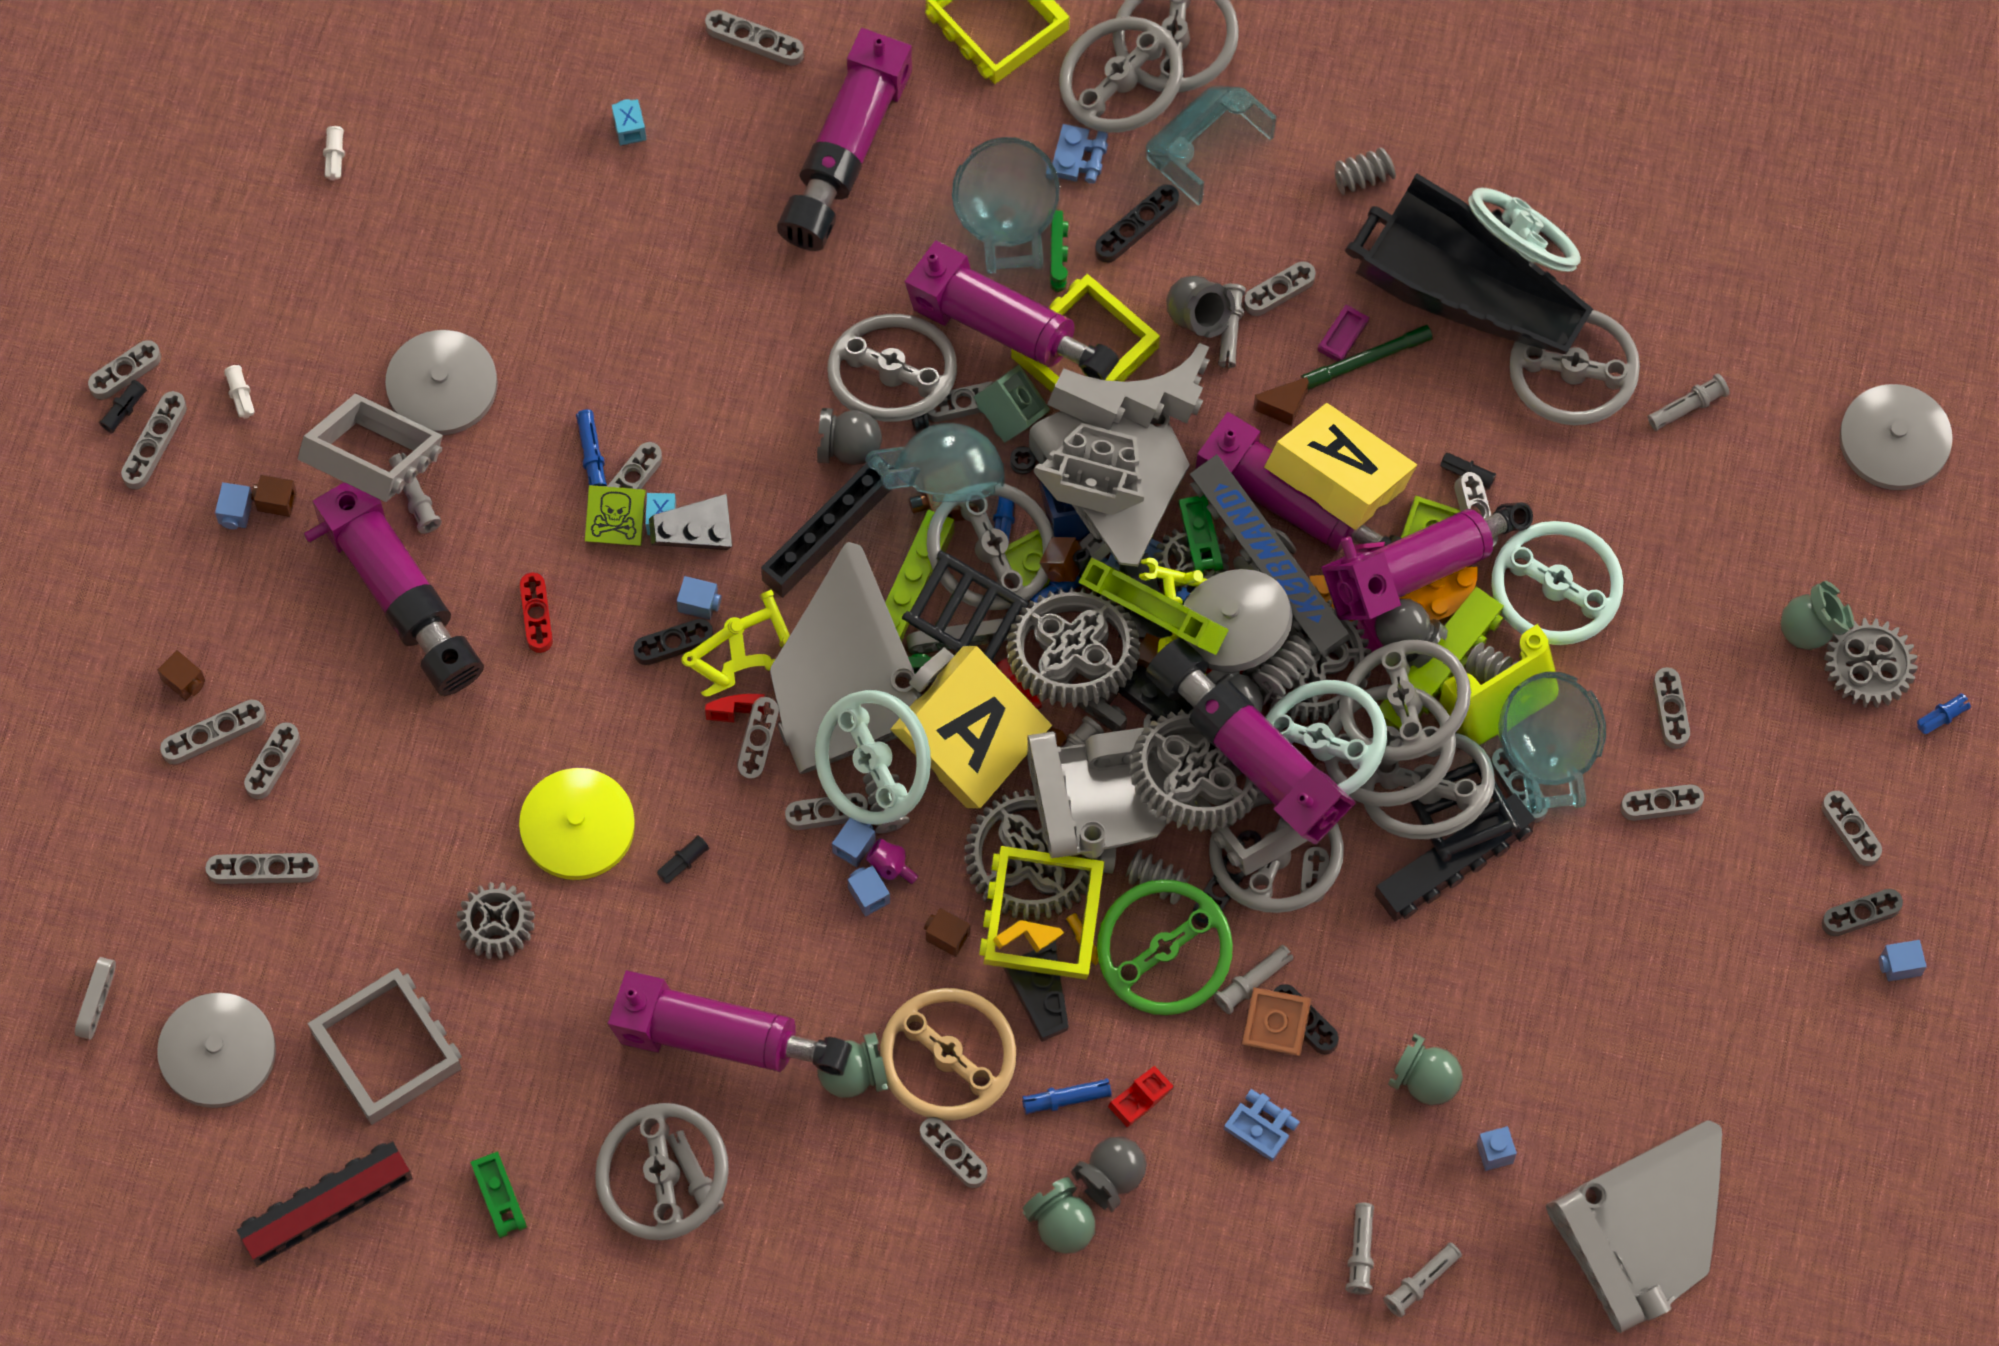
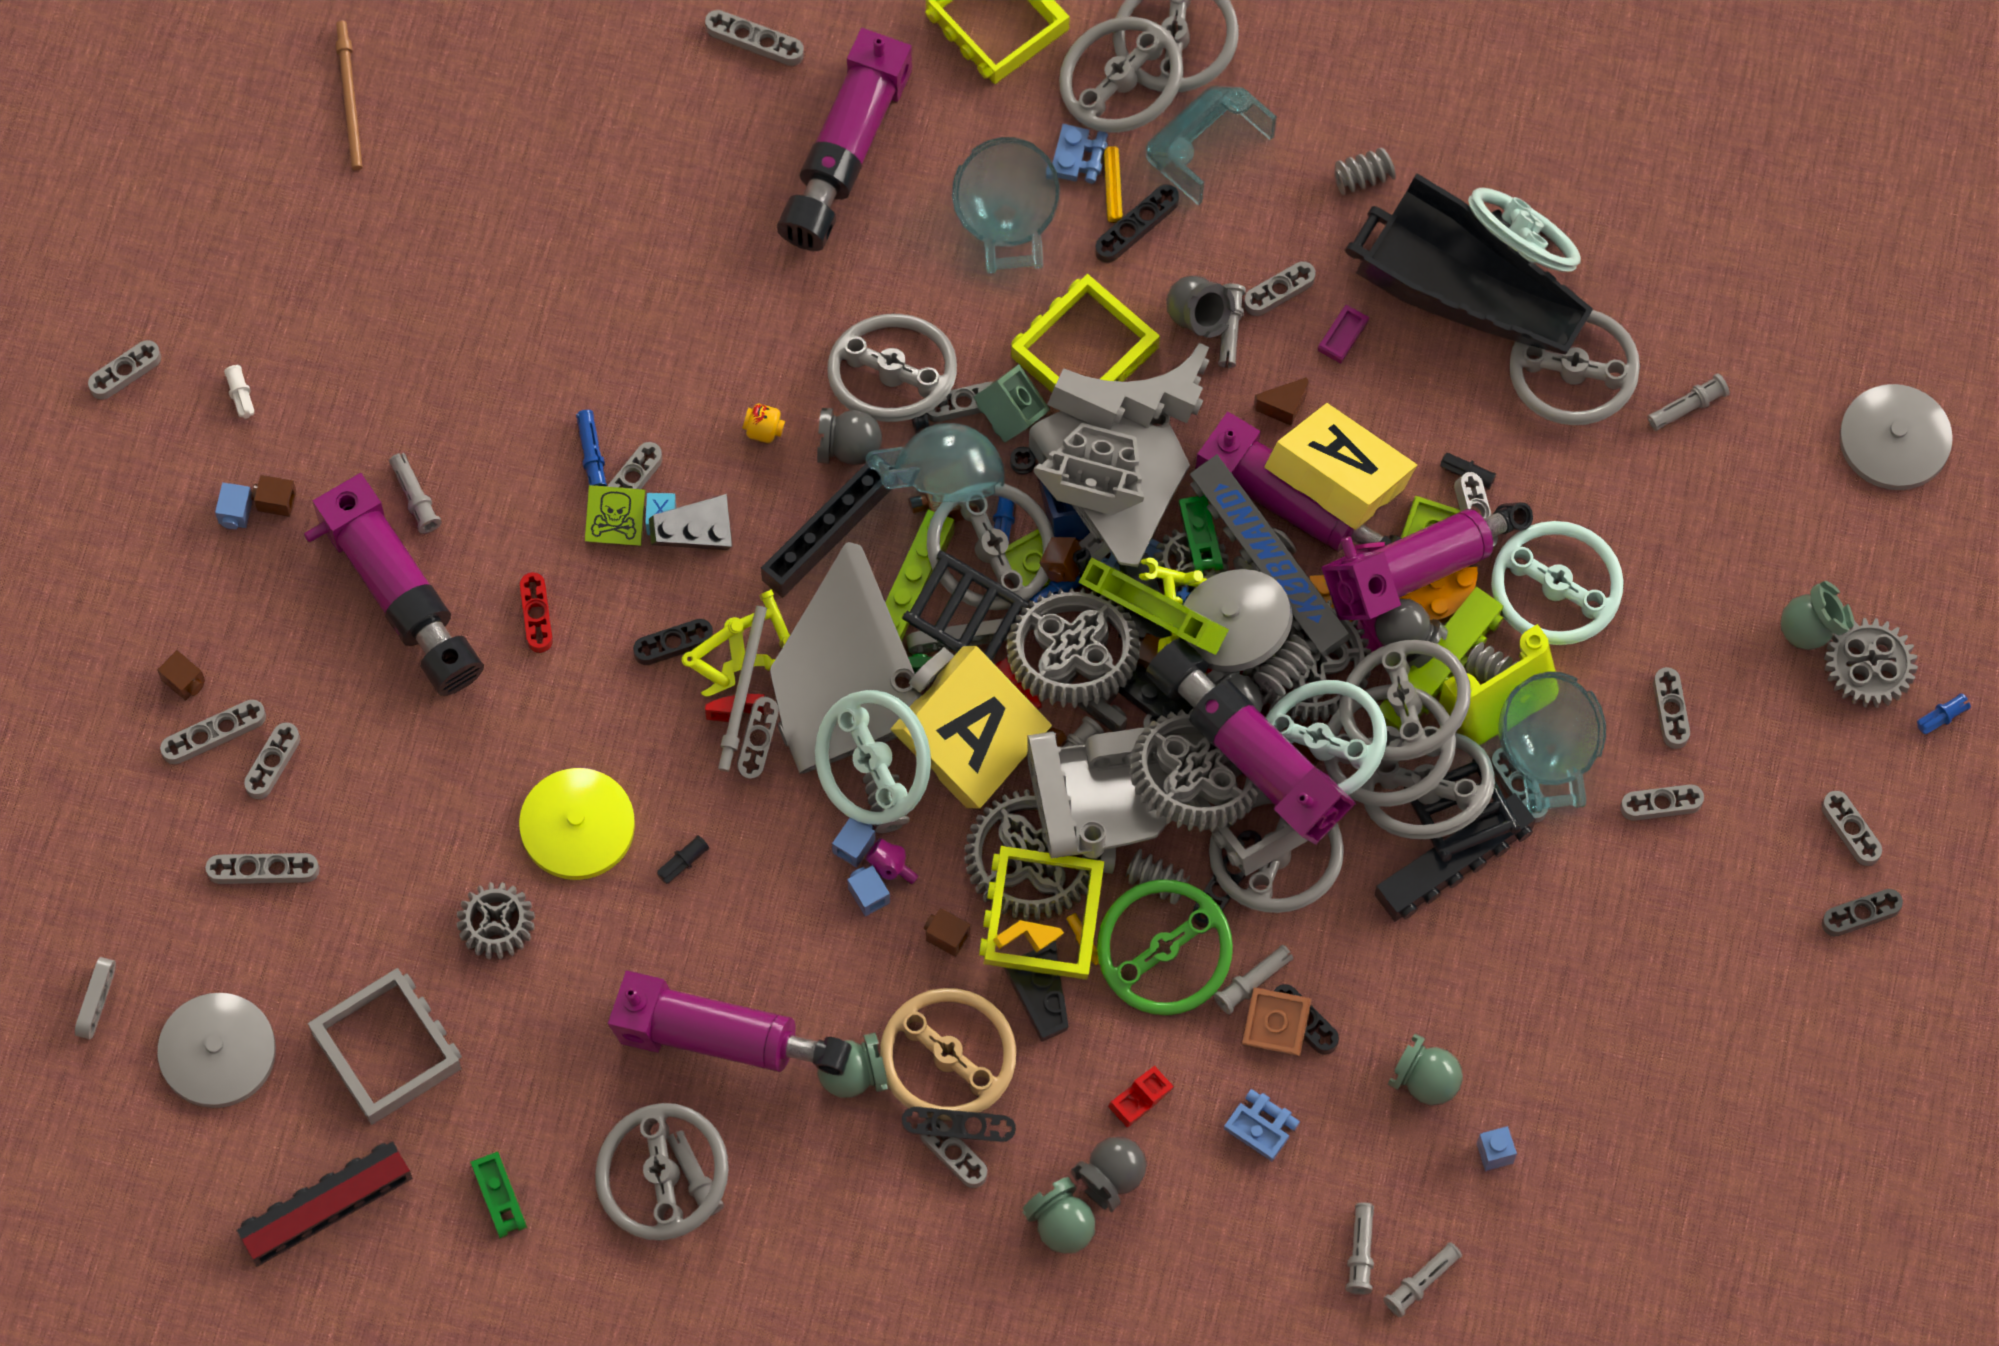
black pin [99,380,147,433] -> none
light grey beam [121,391,187,489] -> none
light grey window [298,393,443,502] -> none
white axle [323,126,345,181] -> none
light grey dish [385,330,498,435] -> none
medium azure brick [611,99,646,146] -> none
medium blue brick [677,576,722,620] -> none
light grey beam [785,793,868,830] -> none
magenta piece [904,240,1119,380] -> none
blue pin [1022,1078,1112,1115] -> none
green plate [1050,210,1068,292] -> none
dark green piece [1301,324,1433,391] -> none
light grey beam [1301,847,1329,902] -> none
light grey panel [1546,1121,1722,1333] -> none
medium blue brick [1879,940,1927,981] -> none
none -> medium nougat bar [335,21,363,171]
none -> light grey bar [718,606,767,772]
none -> yellow head [742,404,785,443]
none -> black beam [901,1107,1016,1142]
none -> yellow axle [1104,146,1122,223]

